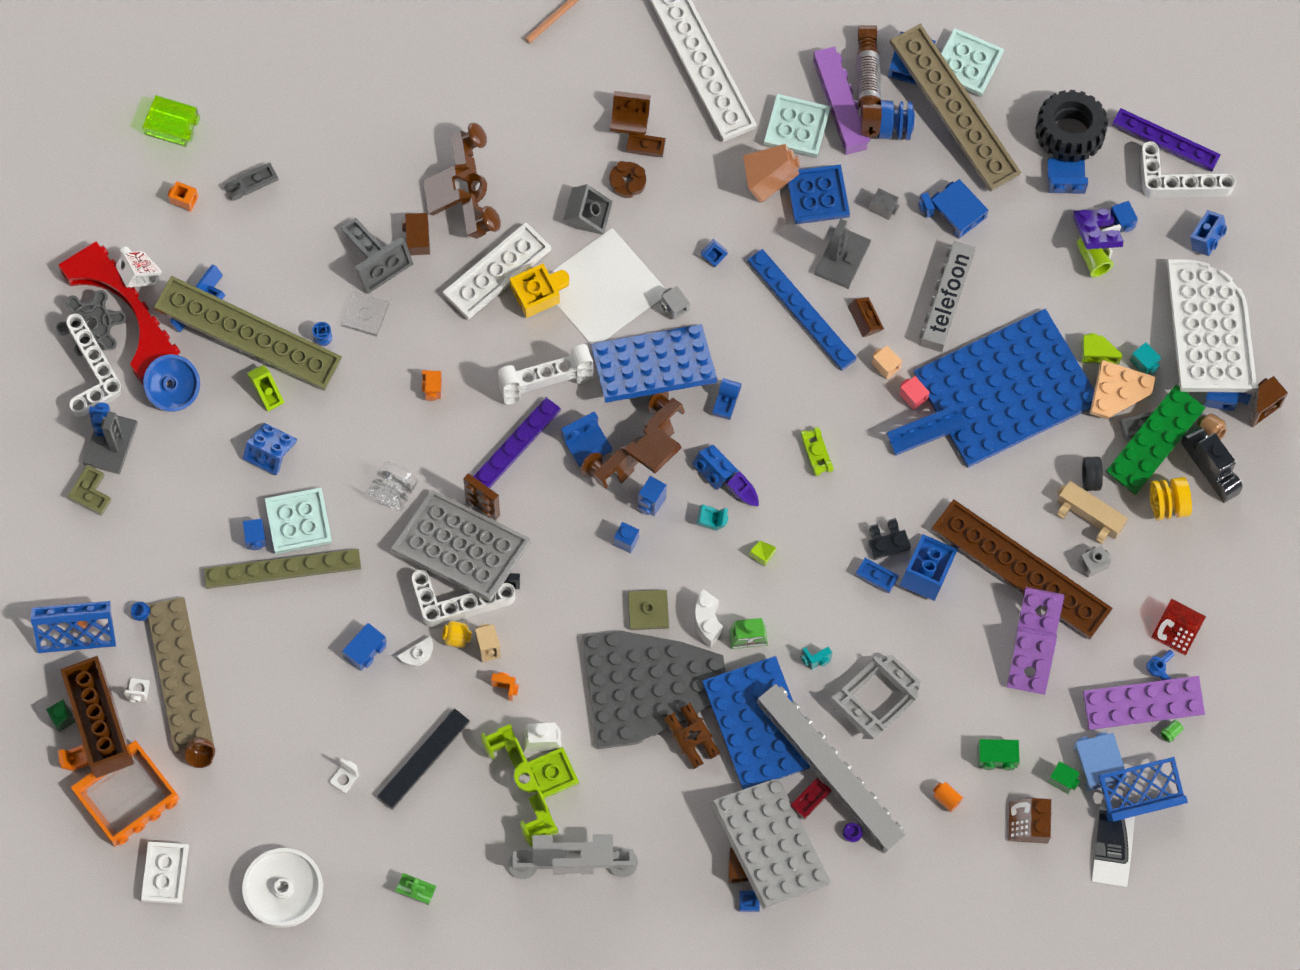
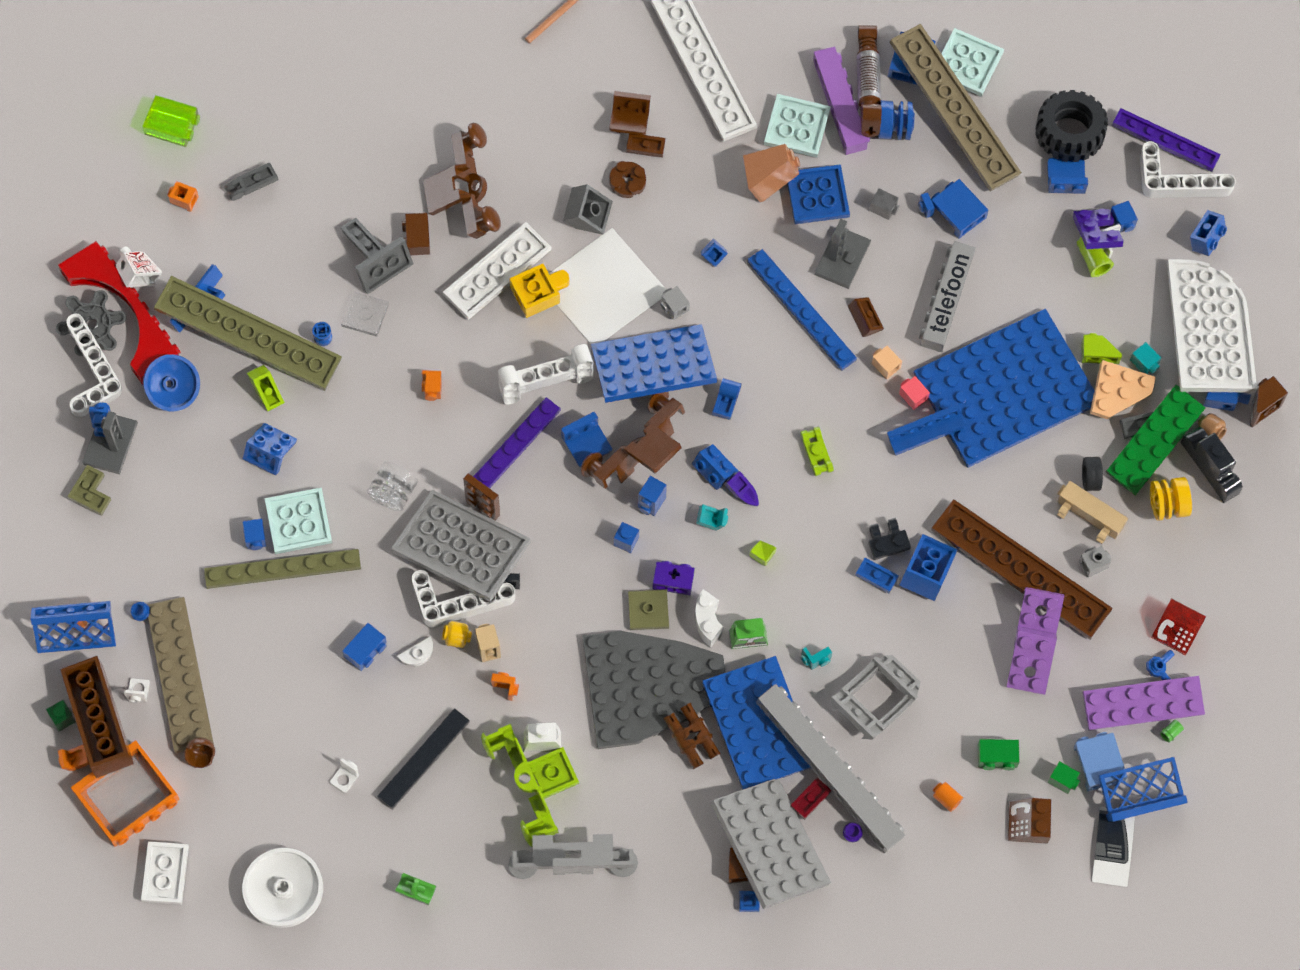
none -> dark purple brick [653,561,695,596]

